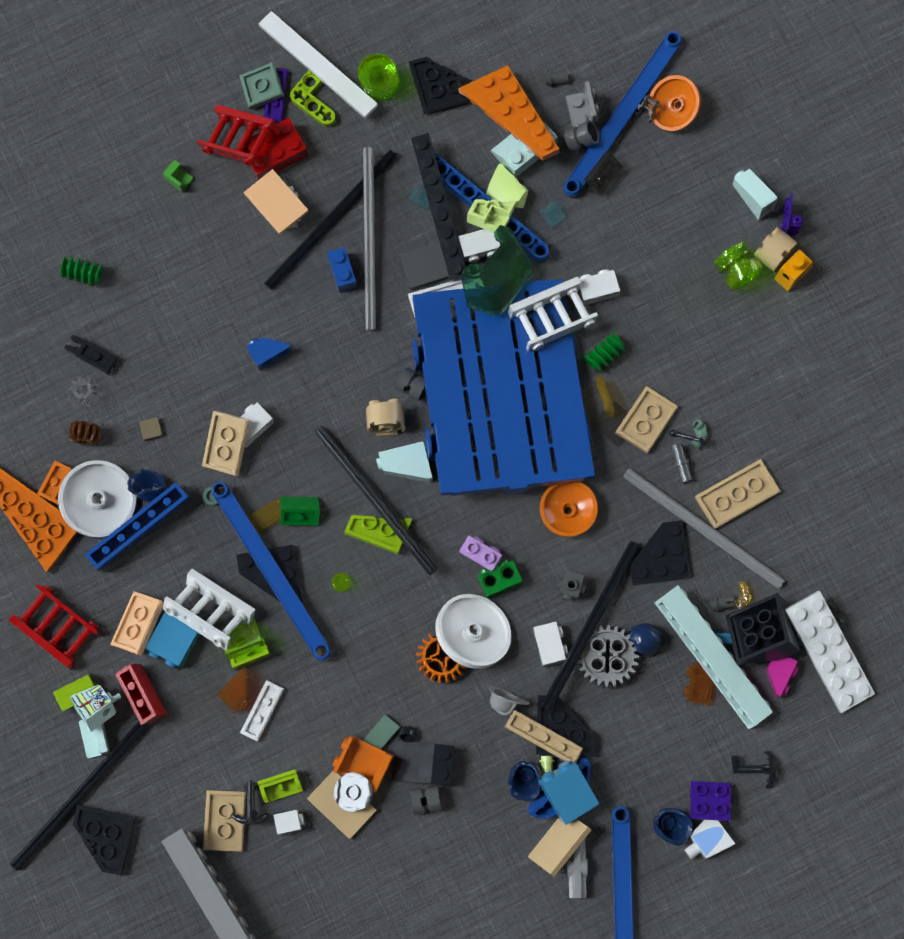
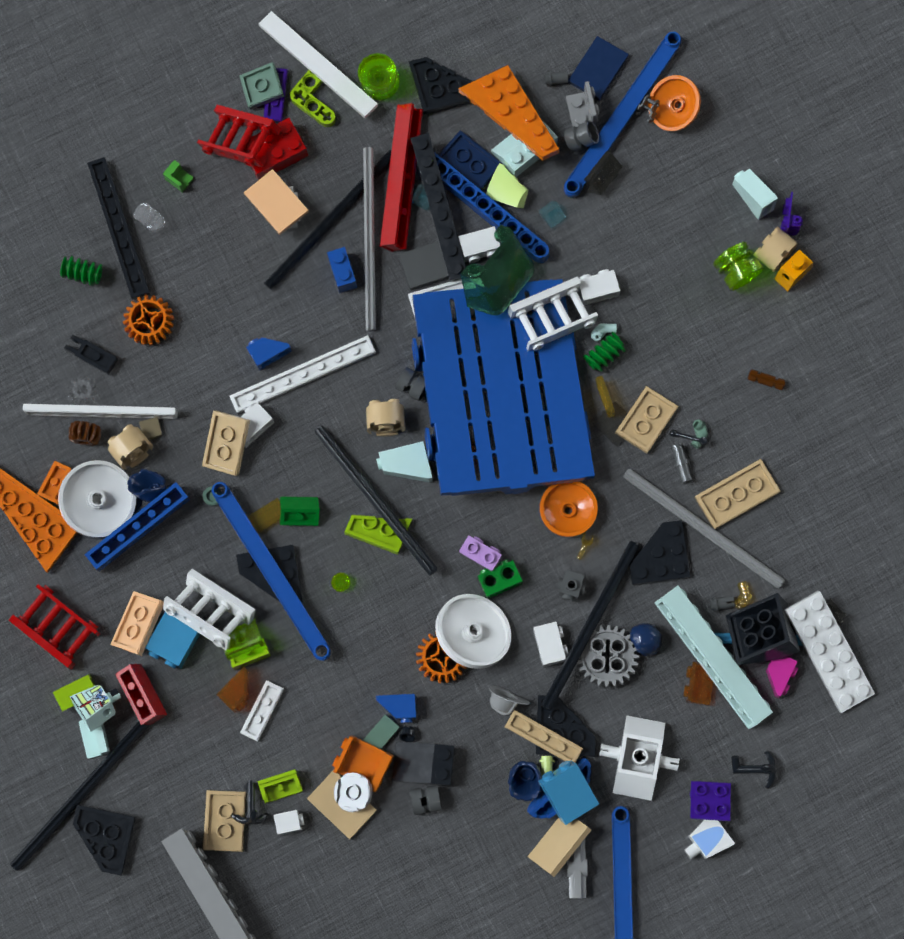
yellowish green slope [467,199,517,236] -> none
dark blue hair [653,808,693,846] -> none
none -> white tile [23,404,178,419]
none -> black plate [87,157,150,300]
none -> tan brick [107,424,153,470]
none -> orange gear [123,295,174,346]
none -> clear gear [133,203,166,233]
none -> white tile [230,335,376,414]
none -> blue slope [376,694,416,723]
none -> red tile [380,103,423,252]
none -> dark blue tile [439,130,502,190]
none -> dark blue tile [568,36,629,101]
none -> clear yellow hand [577,532,594,560]
none -> light aqua arm [591,323,617,341]
none -> white slope [599,716,679,801]
none -> reddish brown axle [748,369,785,390]

